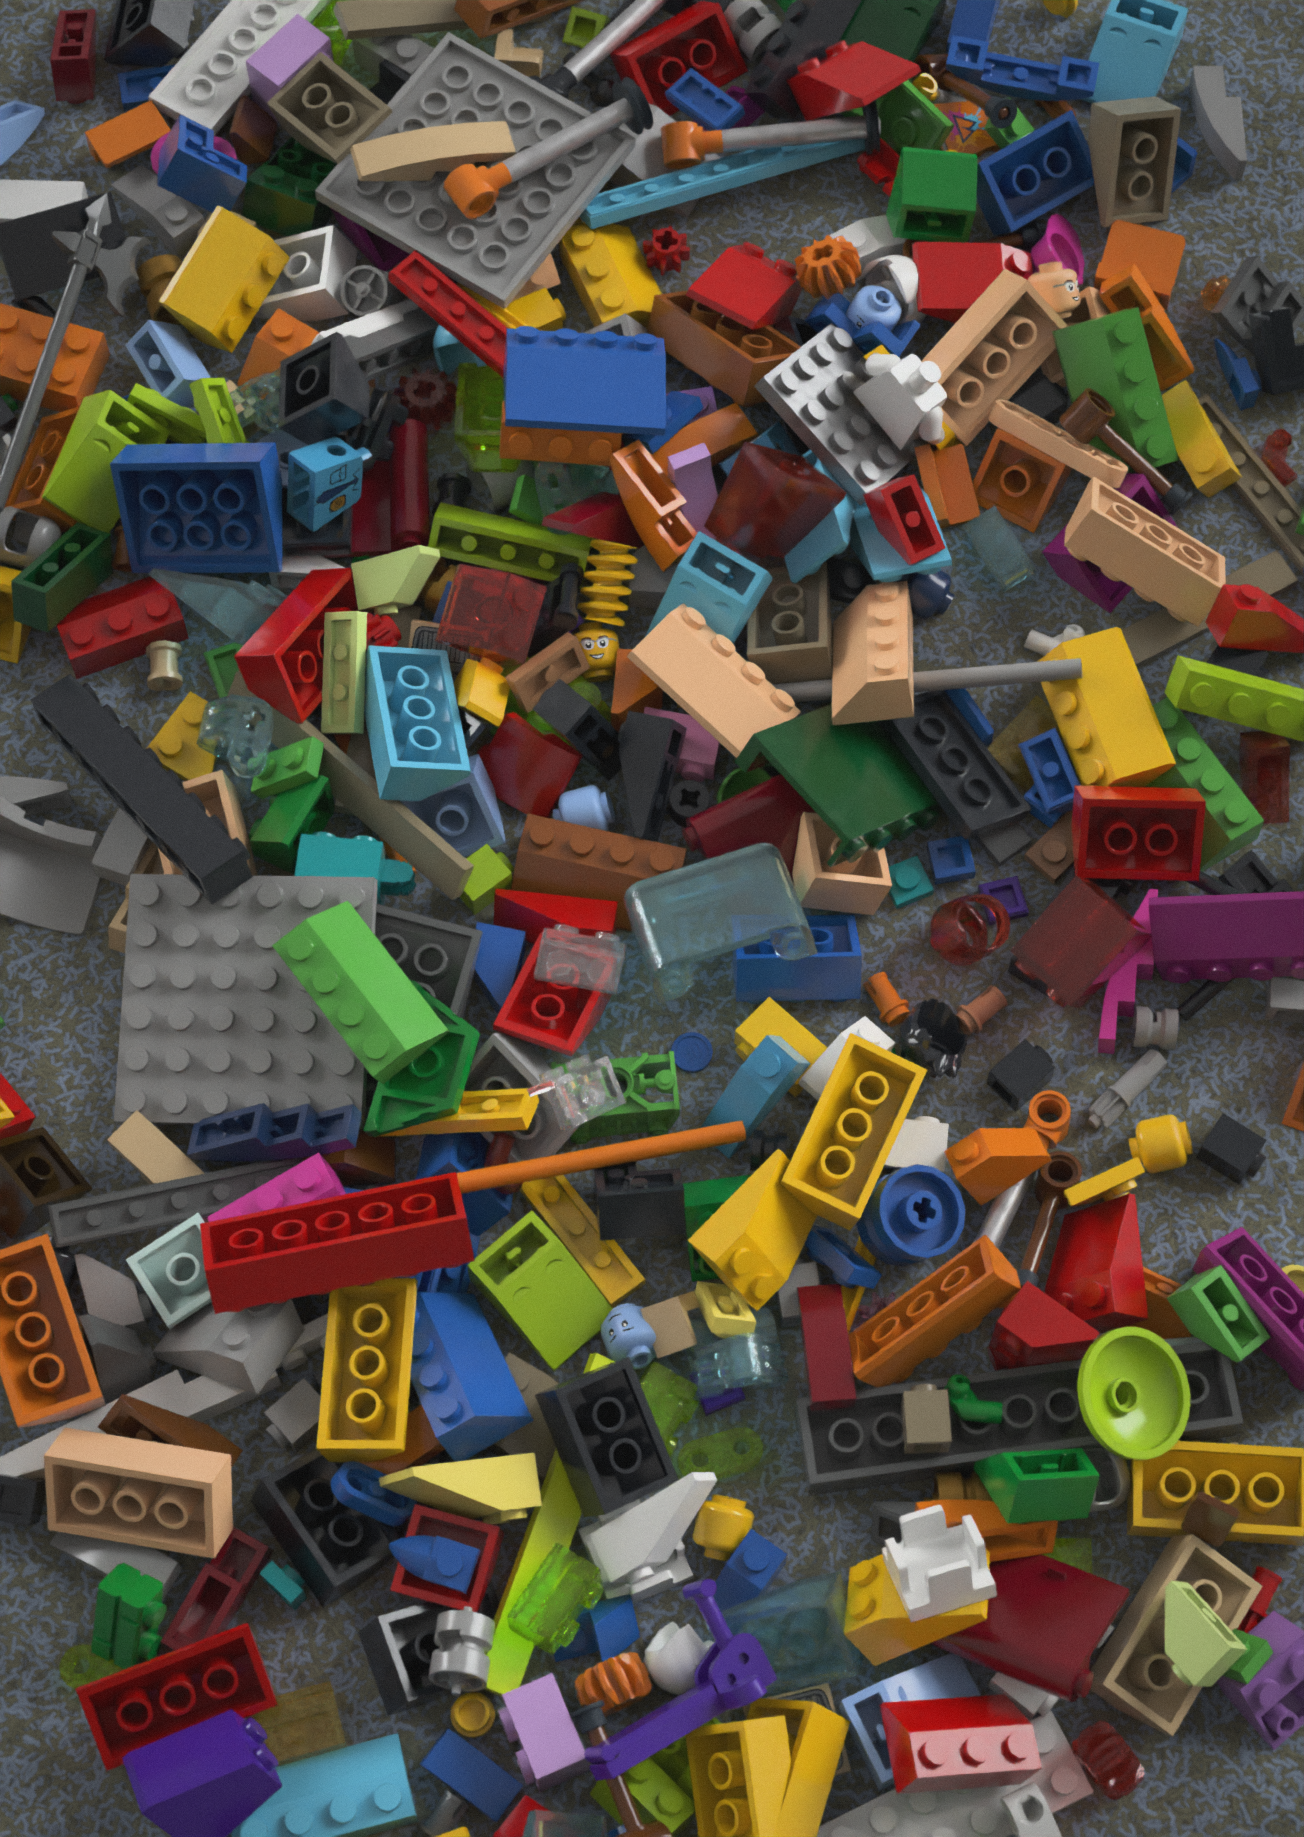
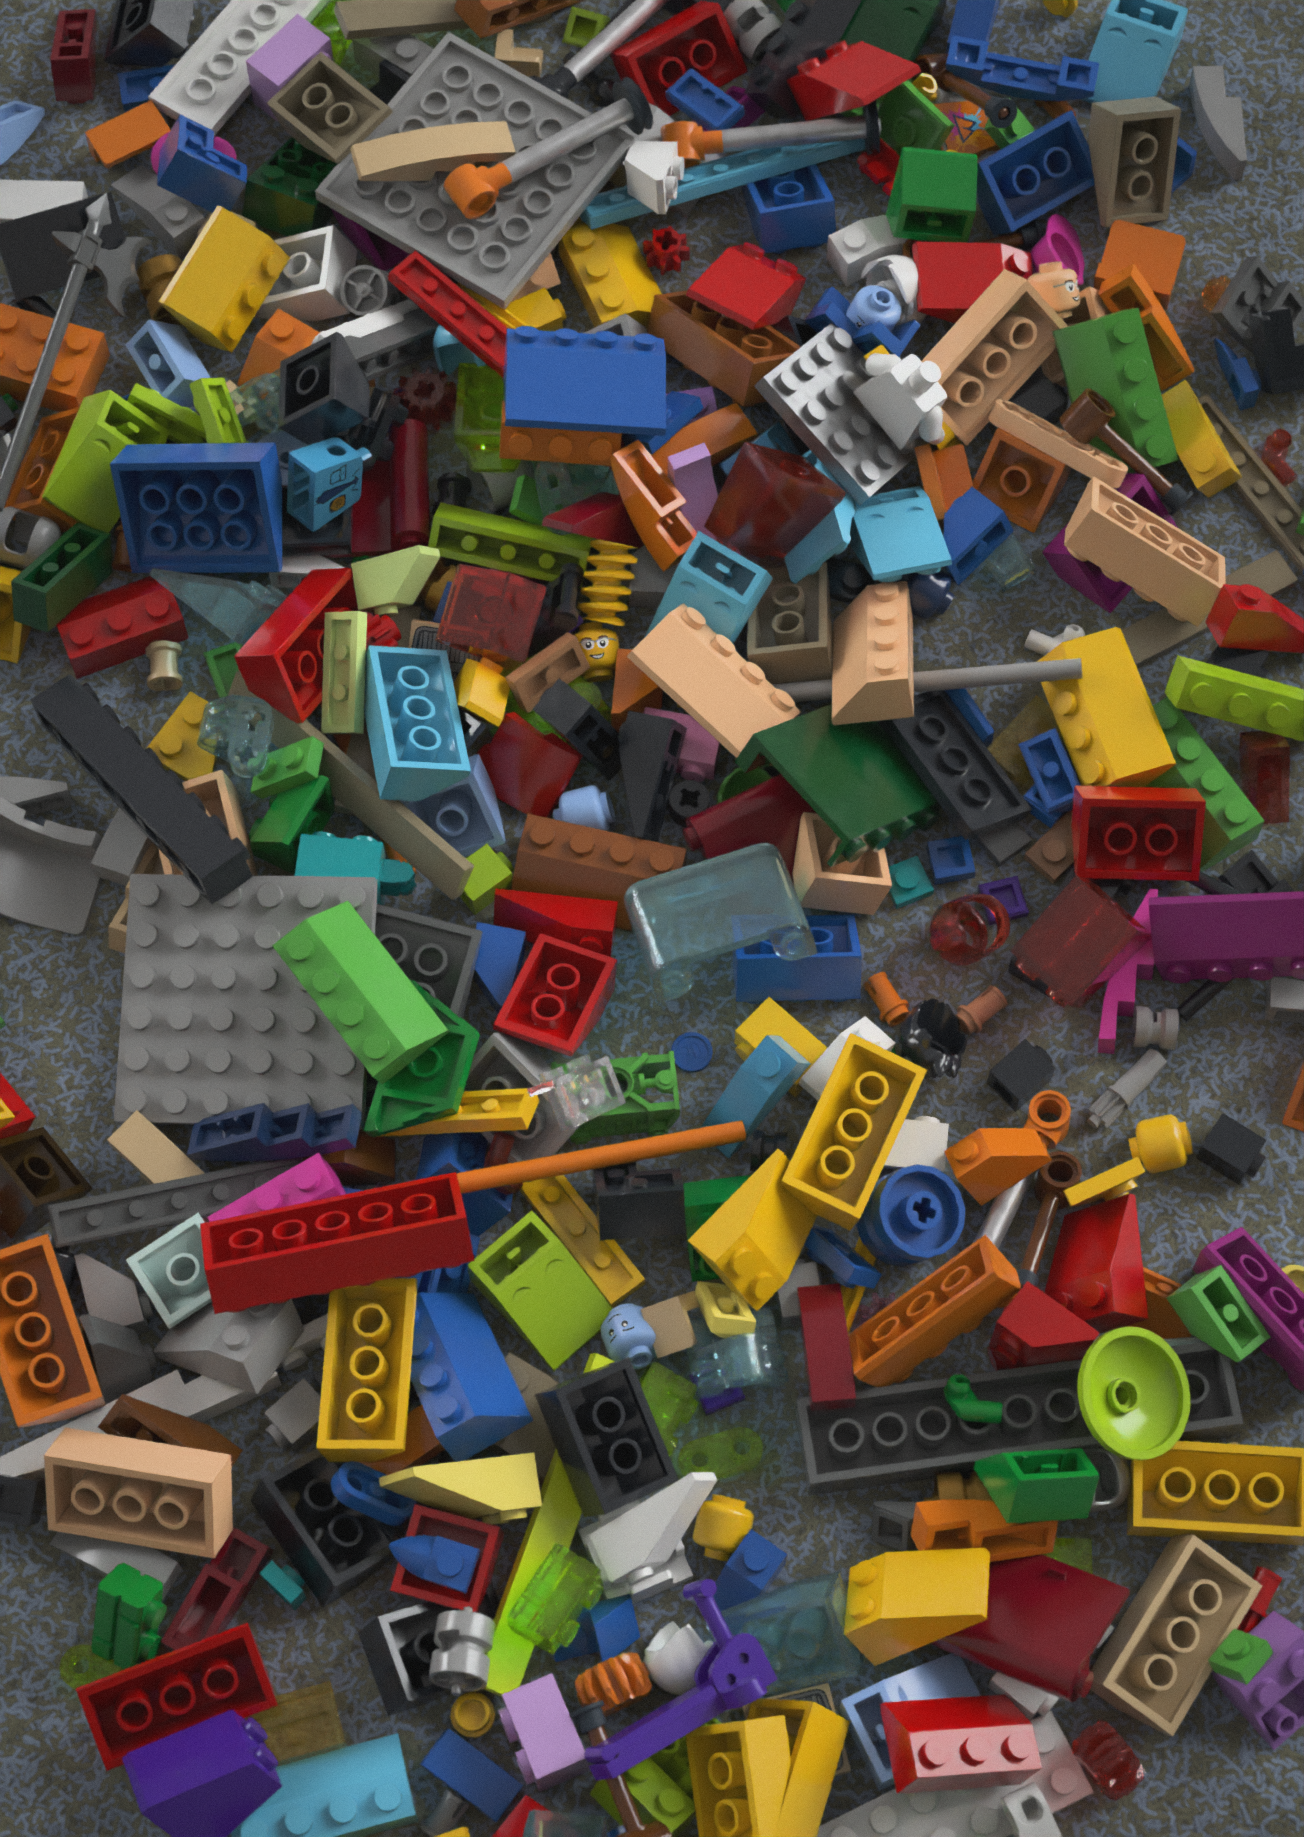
reddish brown slope [229,95,278,165] -> none
clear bracket [534,924,627,995] -> none
orange gear [795,235,862,300] -> none
red slope [863,474,945,565] -> none
white panel [882,1505,997,1622] -> none
dark tan brick [901,1384,952,1454] -> none
yellowish green slope [1165,1581,1247,1687] -> none
reddish brown slope [1181,1491,1240,1547] -> none
none -> white slope [625,141,685,214]
none -> blue slope [741,164,836,254]
none -> blue slope [943,487,1014,586]

